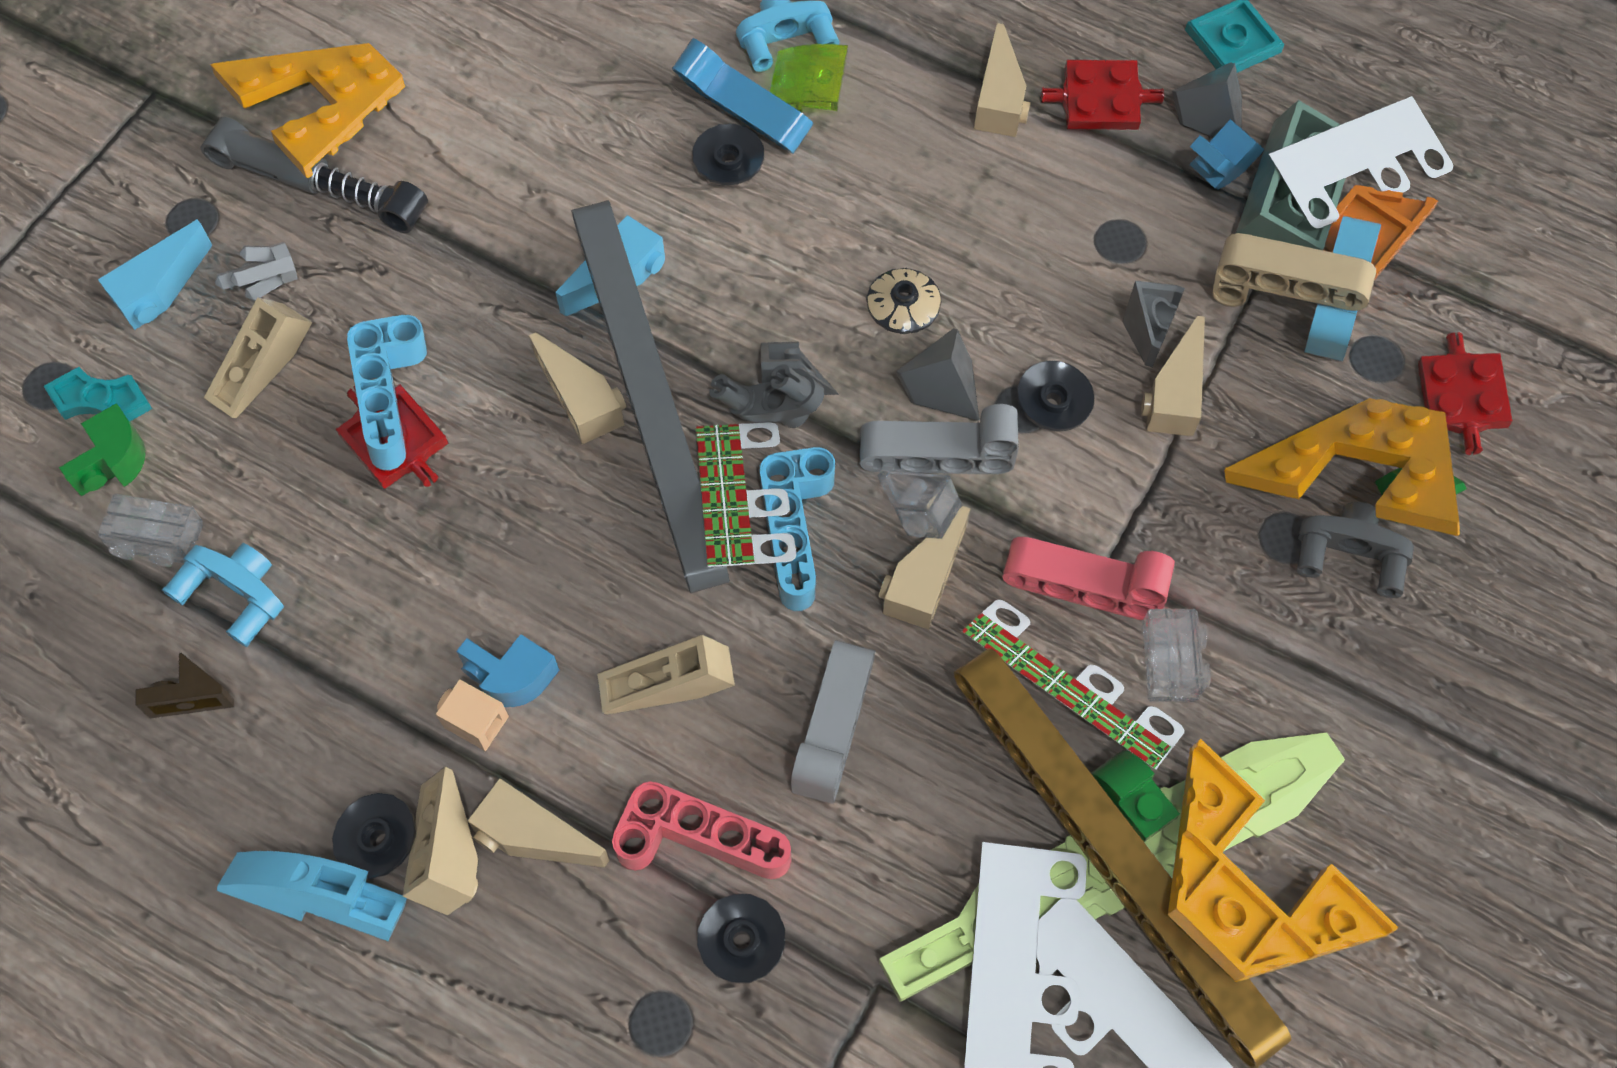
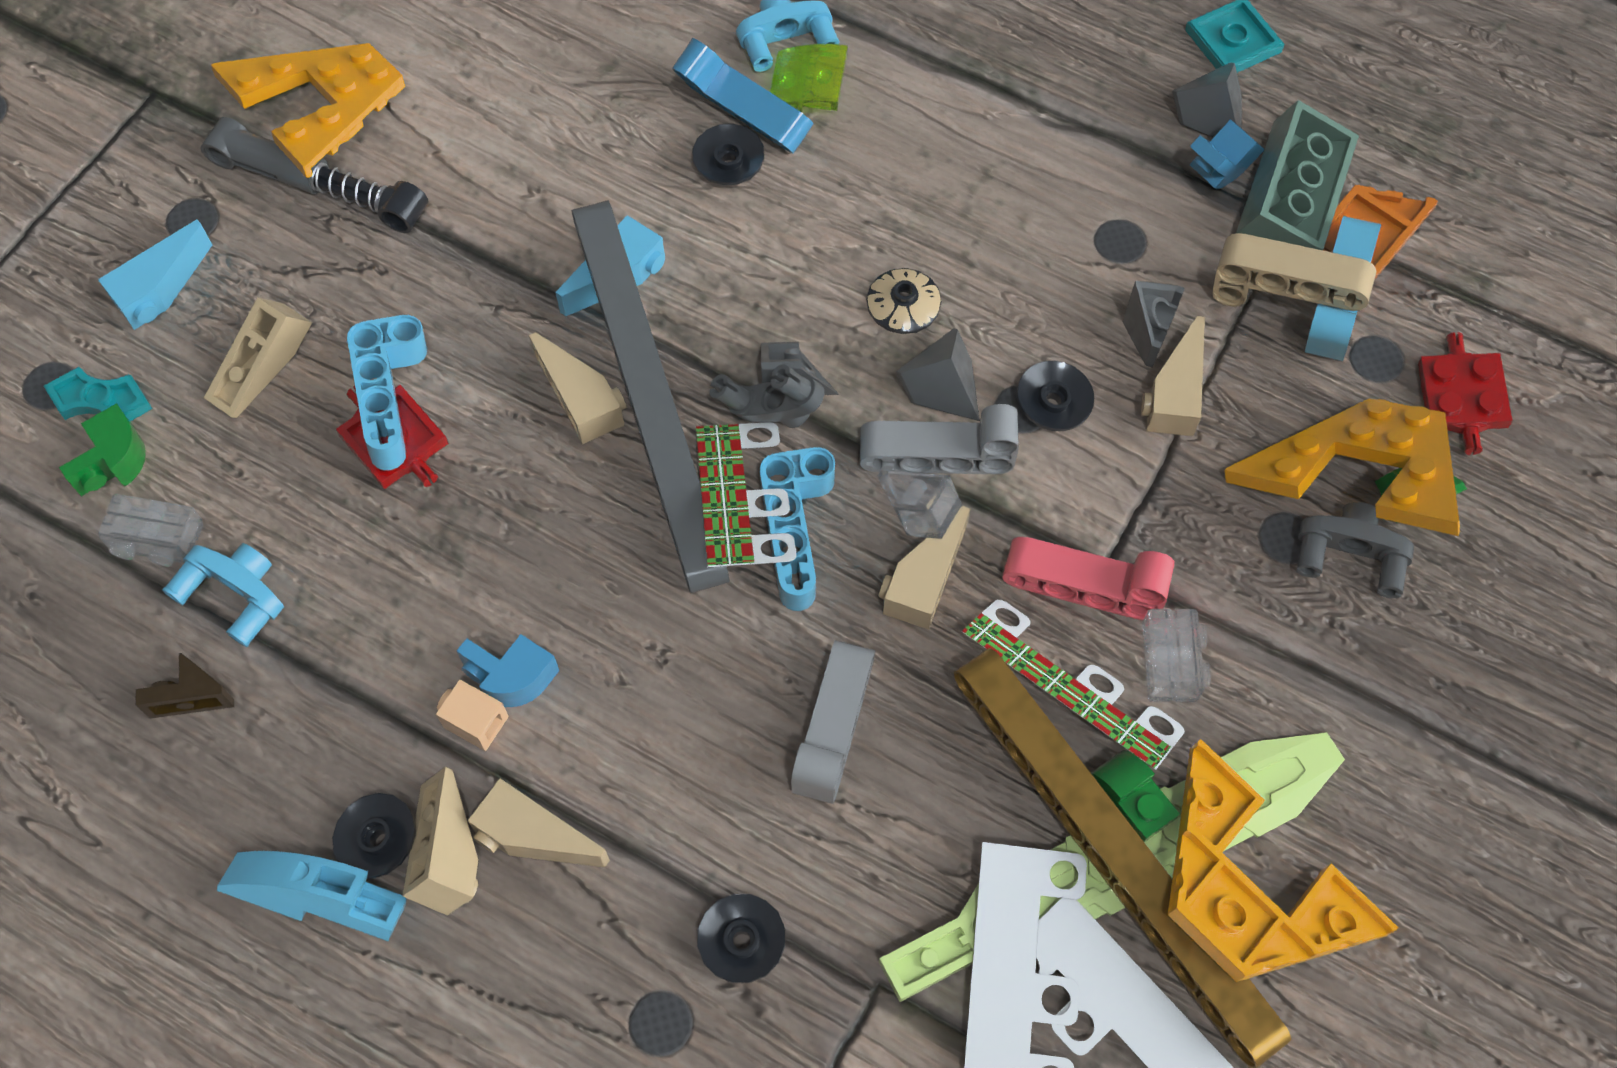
light grey rock [215,242,298,301] -> none
tan slope [597,635,735,715] -> none
coral beam [612,781,791,879] -> none
tan slope [974,23,1031,137] -> none
red plate [1041,60,1164,130] -> none
white piece [1269,96,1453,228] -> none

